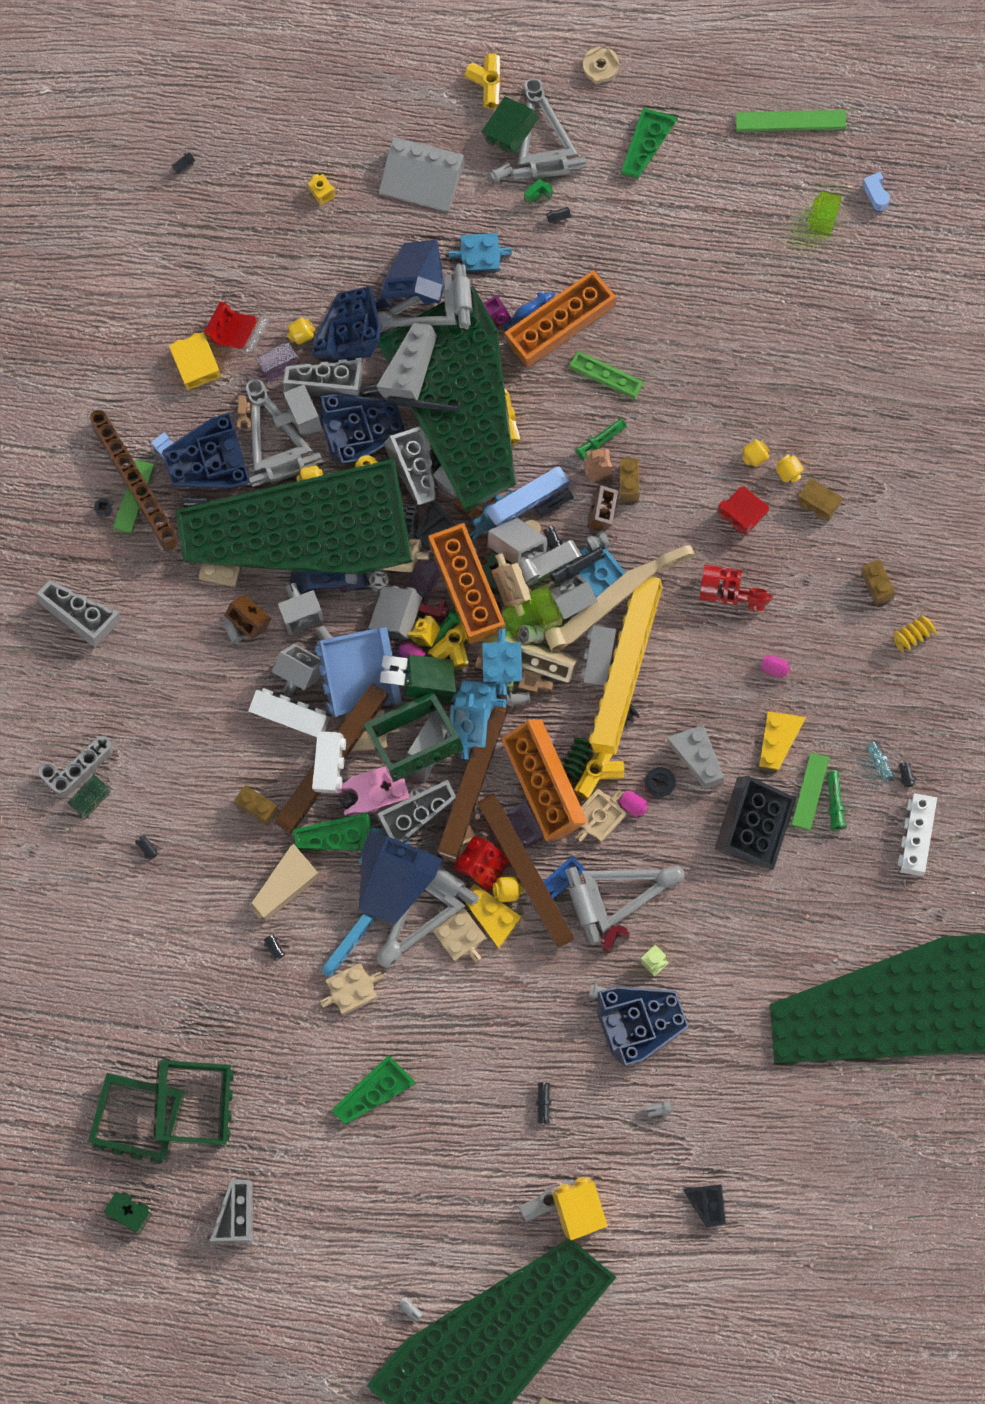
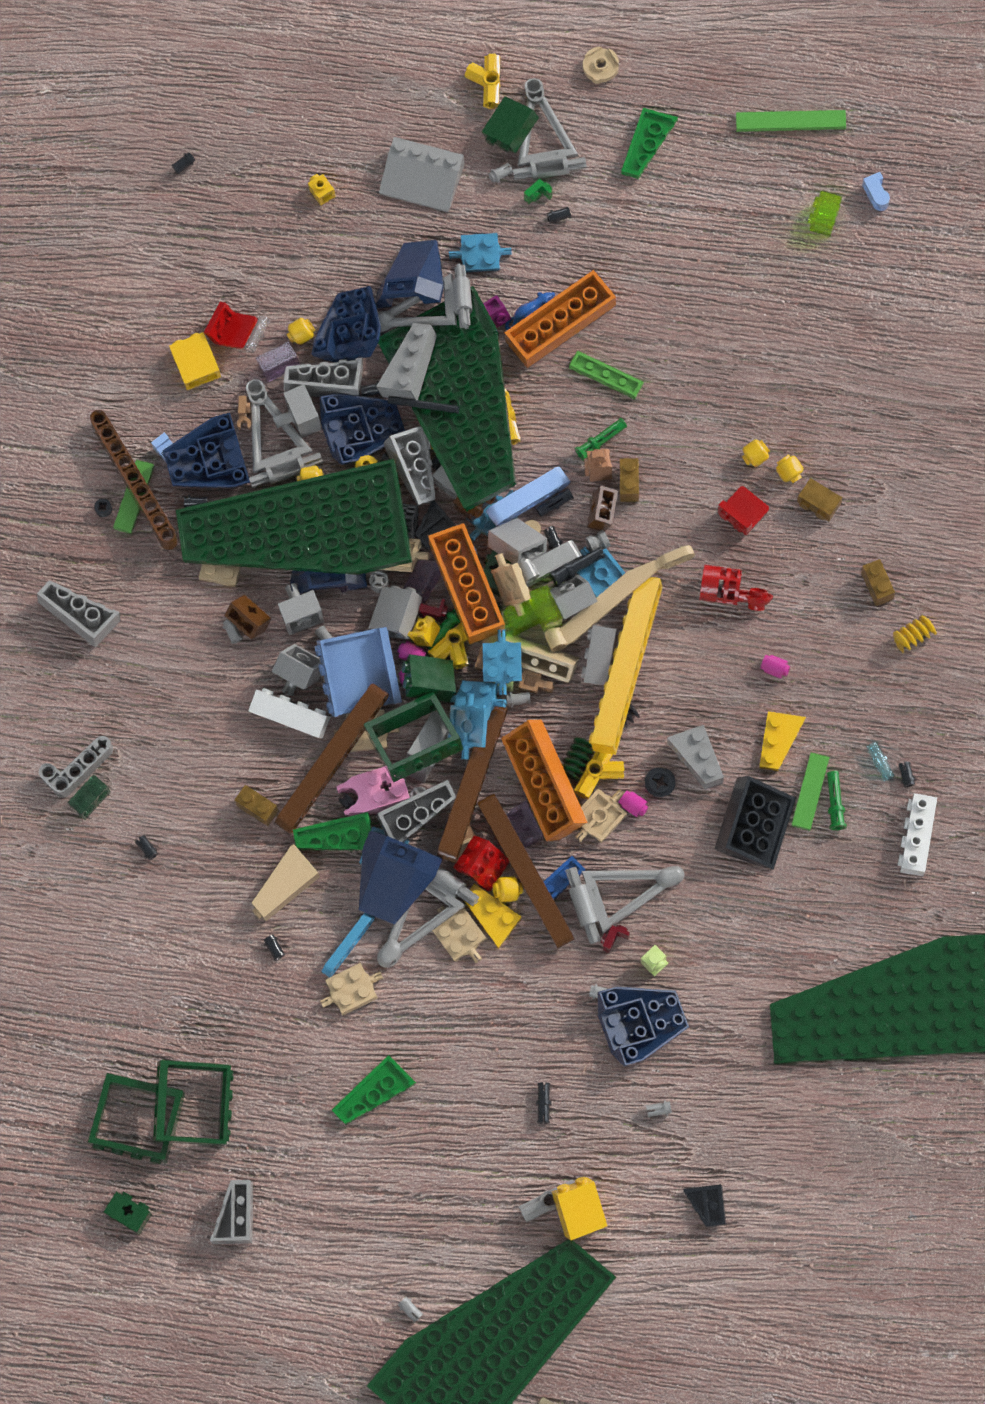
white brick [312,731,346,793] -> none
white wheel [380,655,408,685] -> none
light grey wheel [518,625,544,644] -> none

